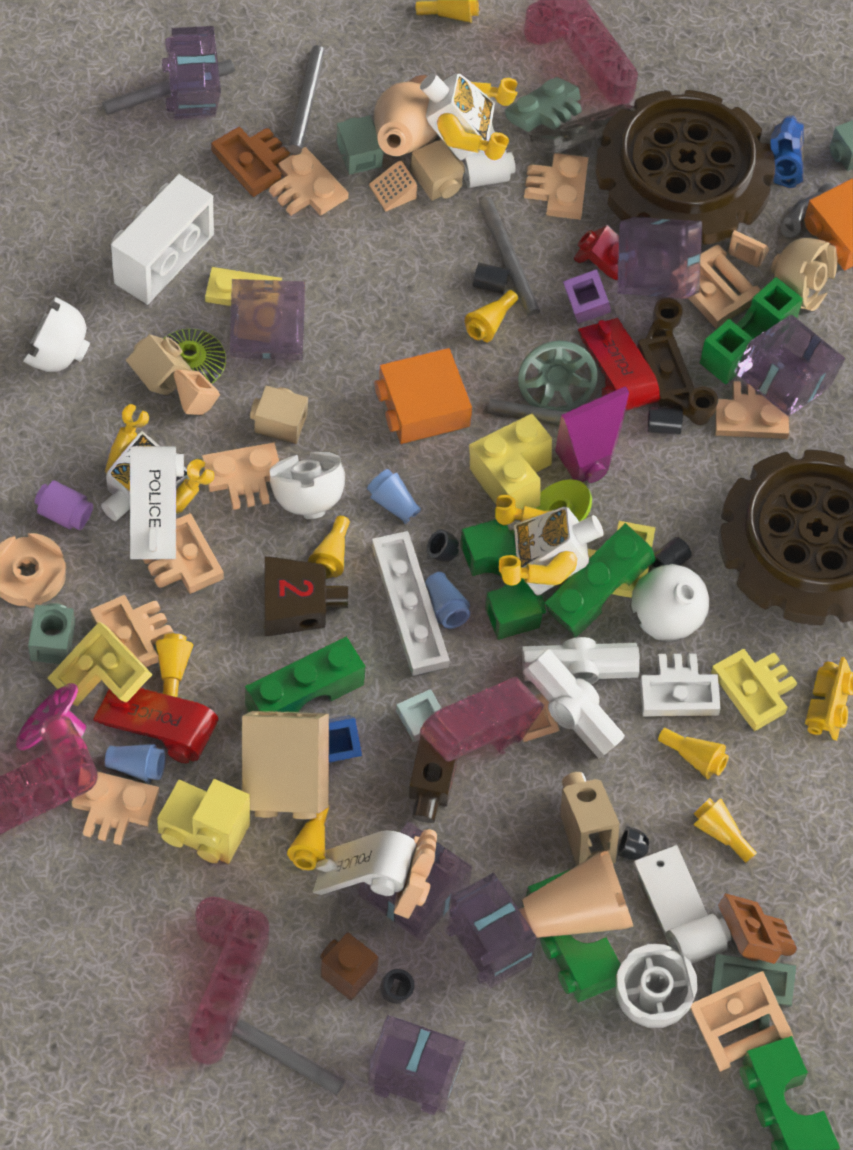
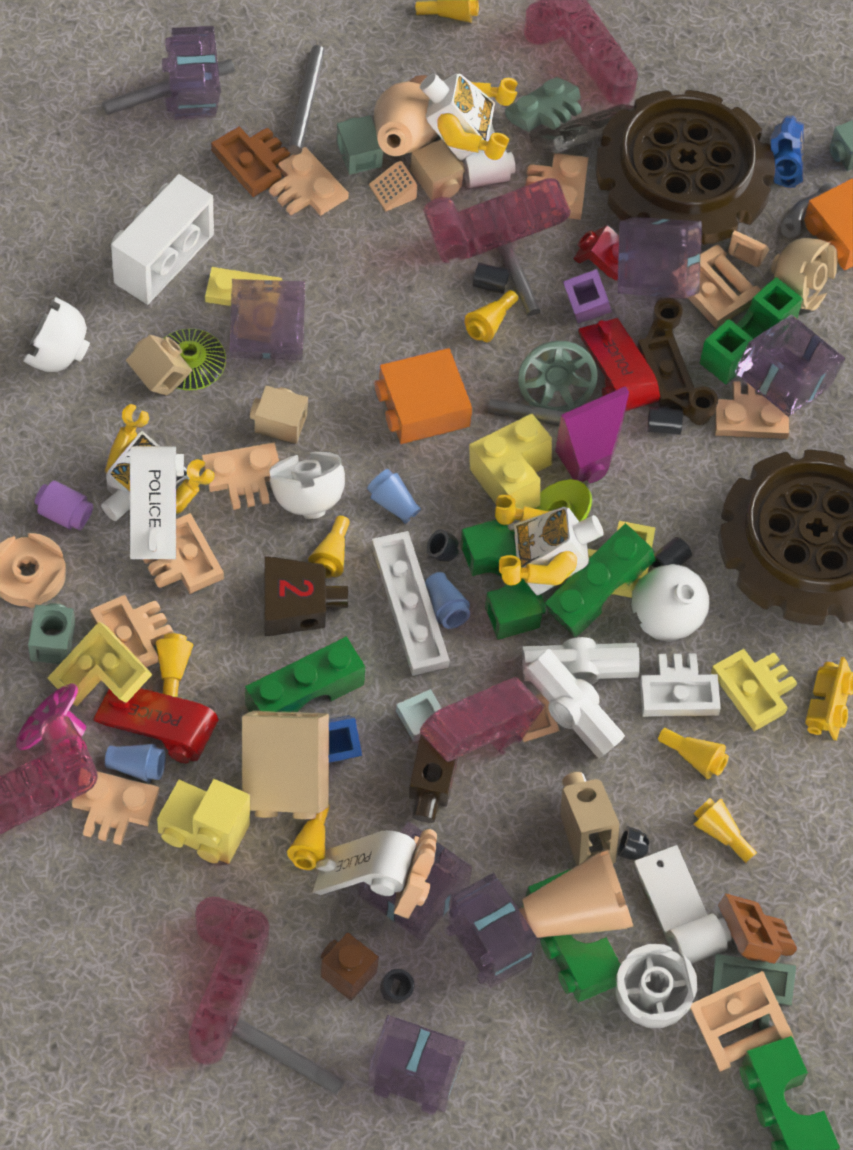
light nougat slope [173,370,220,415] -> none
none -> clear pink beam [423,178,571,263]

